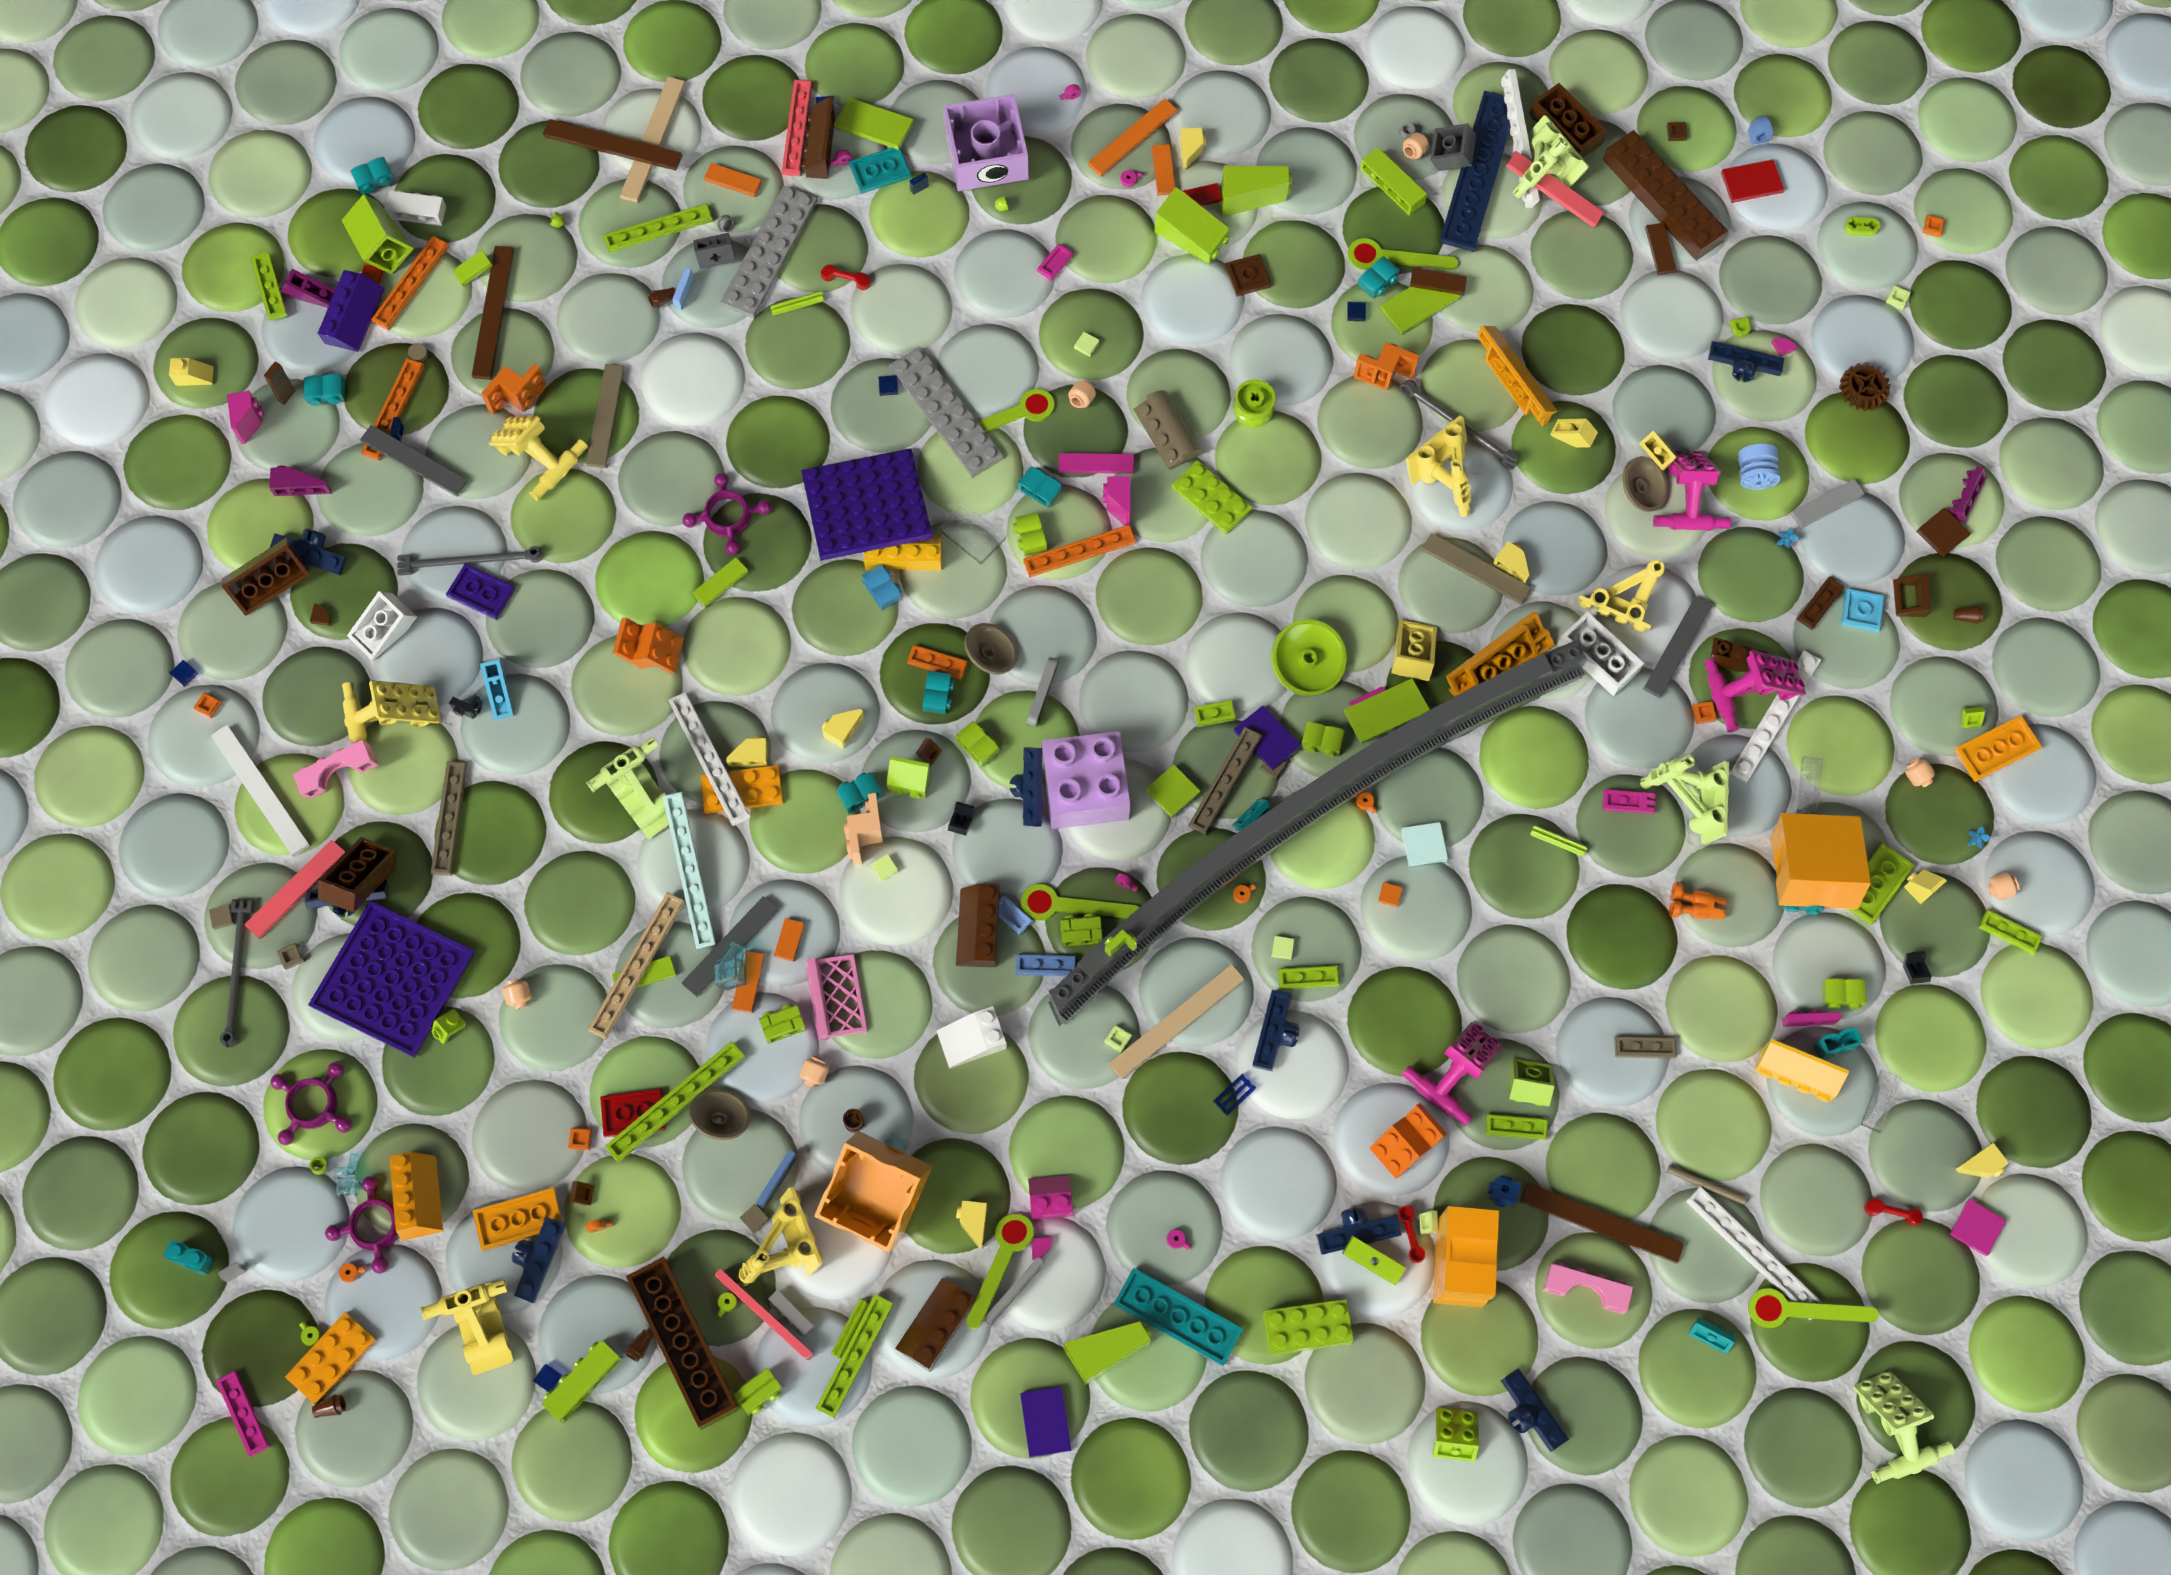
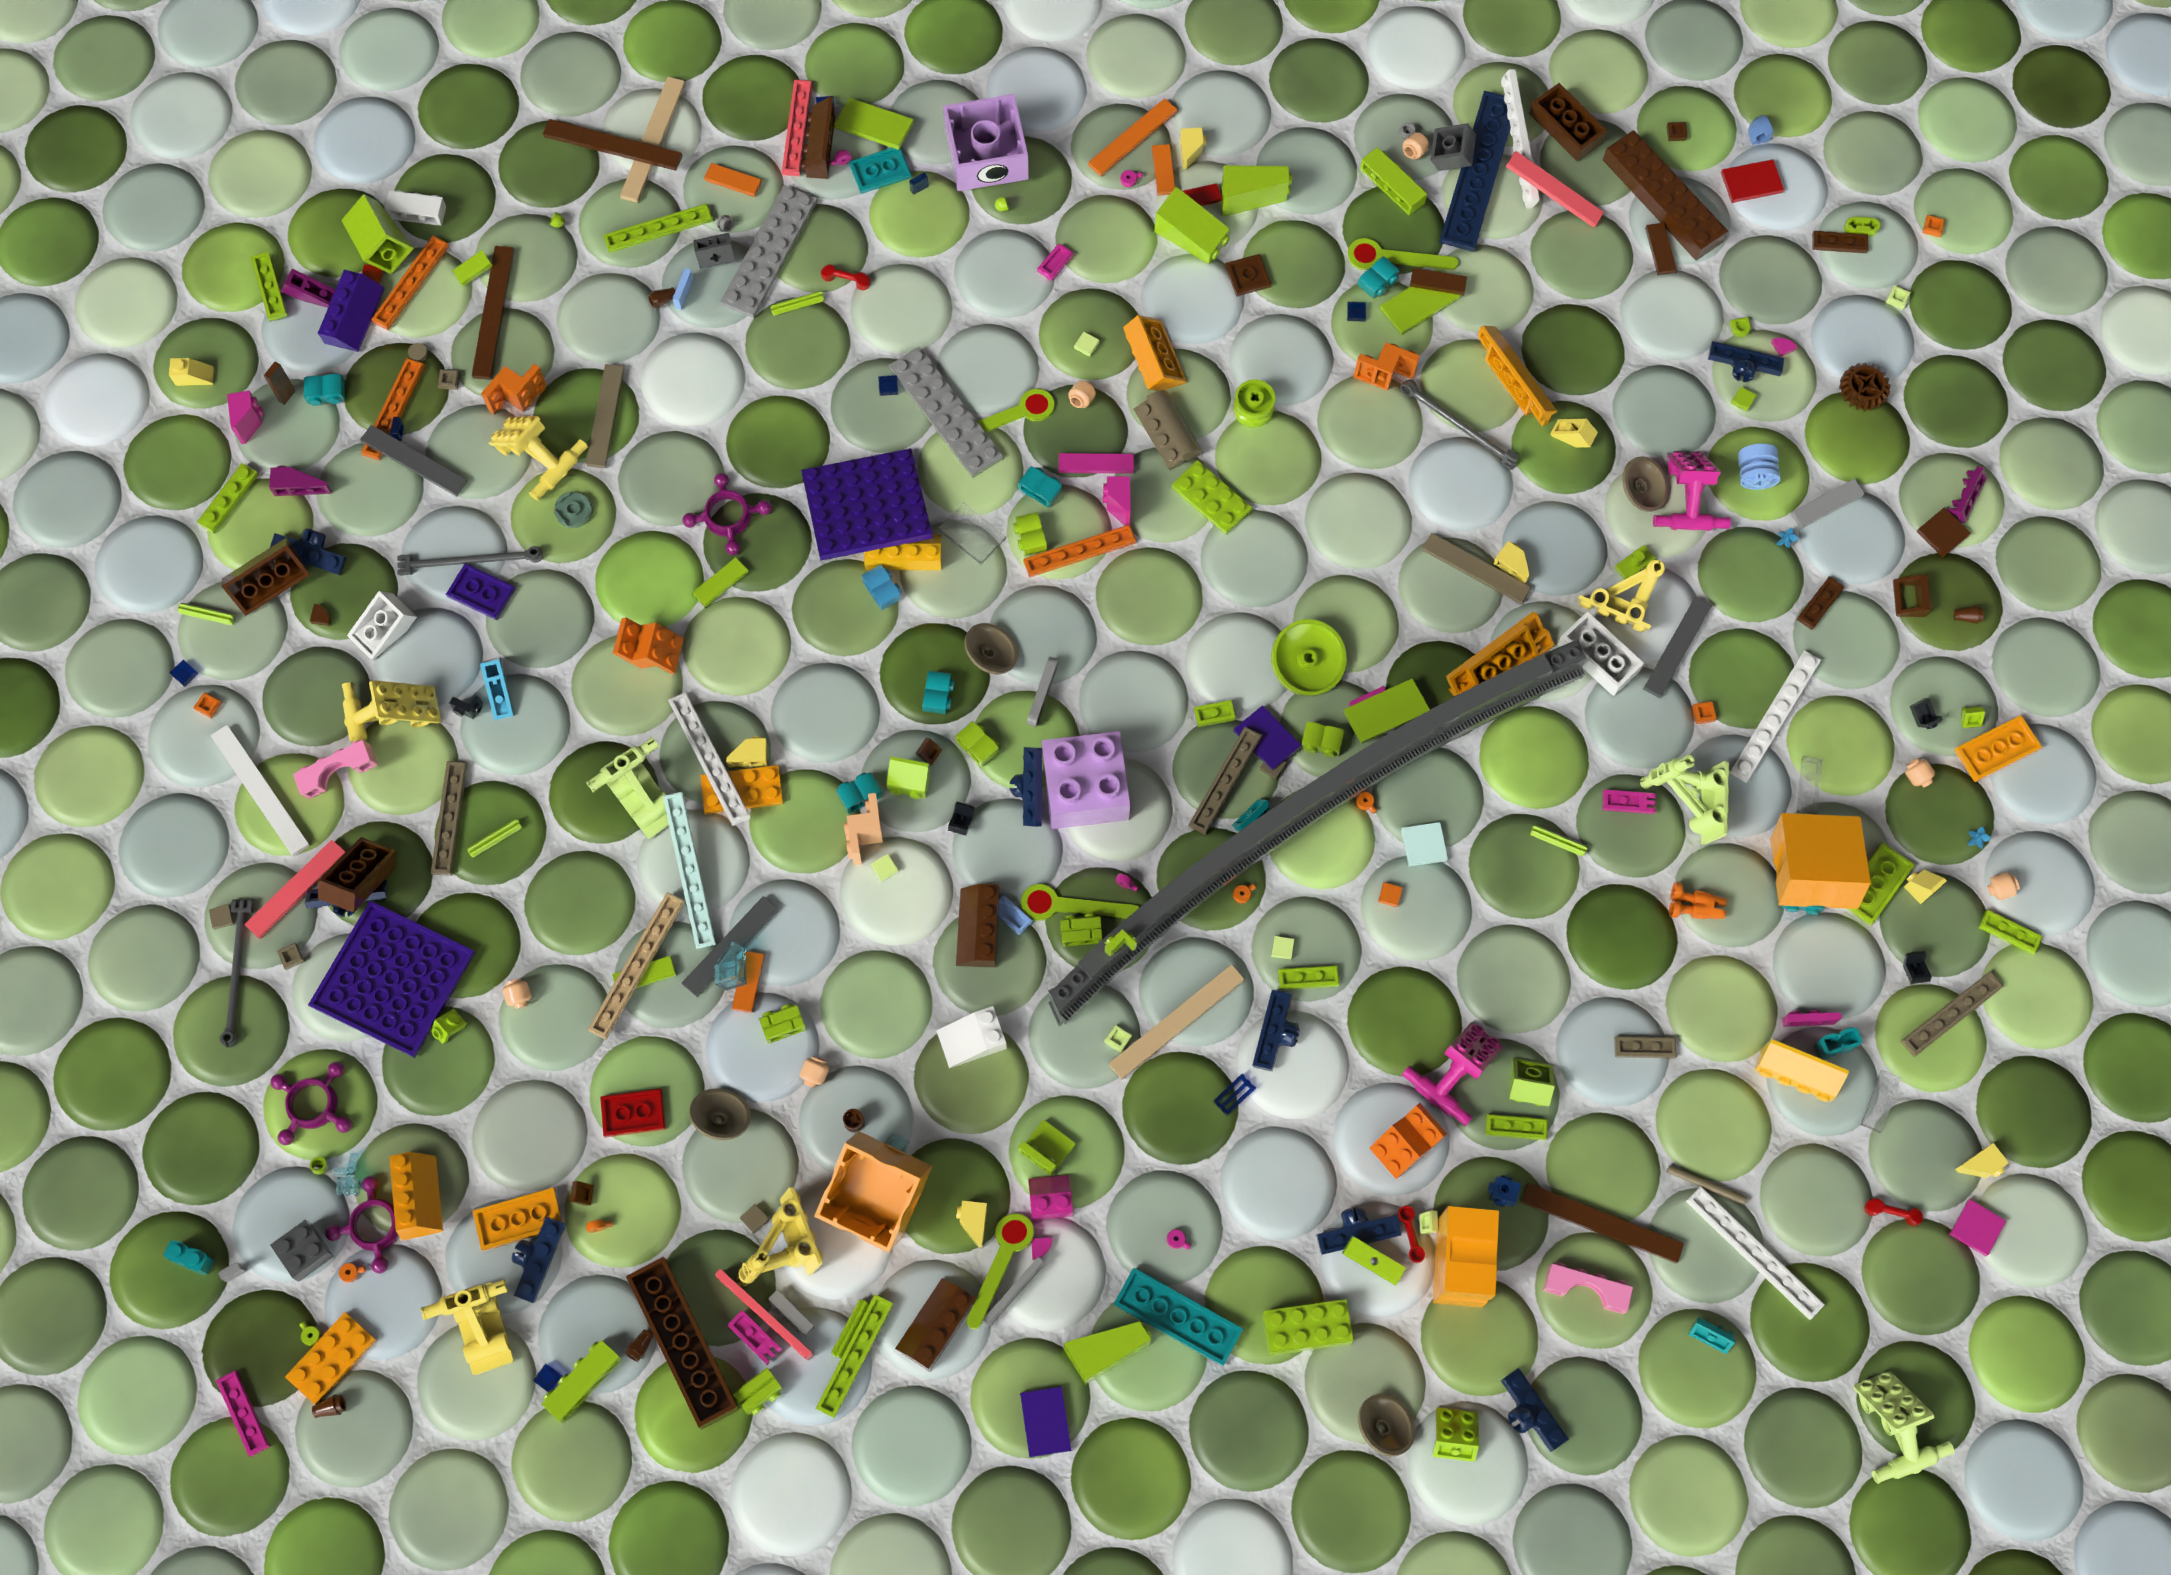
teal brick [350,157,395,194] -> none
orange tile [568,1128,592,1151] -> none
lime plate [605,1041,745,1163] -> none
lime piece [716,1292,737,1318] -> none
medium blue tile [756,1149,797,1209] -> none
orange tile [774,918,805,962] -> none
bright pink fence [805,954,867,1041] -> none
light yellow slope [822,709,864,749] -> none
orange tile [907,644,968,680] -> none
medium blue tile [1016,954,1076,977] -> none
dark pink piece [1059,84,1081,100] -> none
lime tile [1145,764,1201,818] -> none
light yellow slope [1391,620,1437,681] -> none
light yellow plate [1406,415,1471,517] -> none
yellowish green plate [1512,115,1589,198] -> none
light yellow slope [1639,431,1677,471] -> none
dark pink plate [1704,650,1806,732] -> none
reddish brown slope [1711,637,1768,672] -> none
lime piece [1748,1288,1879,1328] -> none
lime brick [1822,979,1867,1010] -> none
medium azure tile [1841,588,1885,632] -> none
none -> lime axle [177,603,235,625]
none -> lime plate [197,463,259,533]
none -> dark grey brick [270,1220,334,1282]
none -> dark tan tile [438,369,460,390]
none -> lime axle [467,819,522,857]
none -> sand green tile [554,492,593,528]
none -> dark pink hinge [727,1310,782,1365]
none -> lime bracket [1018,1120,1075,1176]
none -> light orange slope [1123,315,1187,391]
none -> dark tan dish [1358,1394,1415,1457]
none -> lime tile [1614,545,1656,580]
none -> lime tile [1731,386,1757,412]
none -> reddish brown tile [1812,231,1868,254]
none -> dark tan tile [1900,971,2004,1057]
none -> black bracket [1909,698,1943,729]

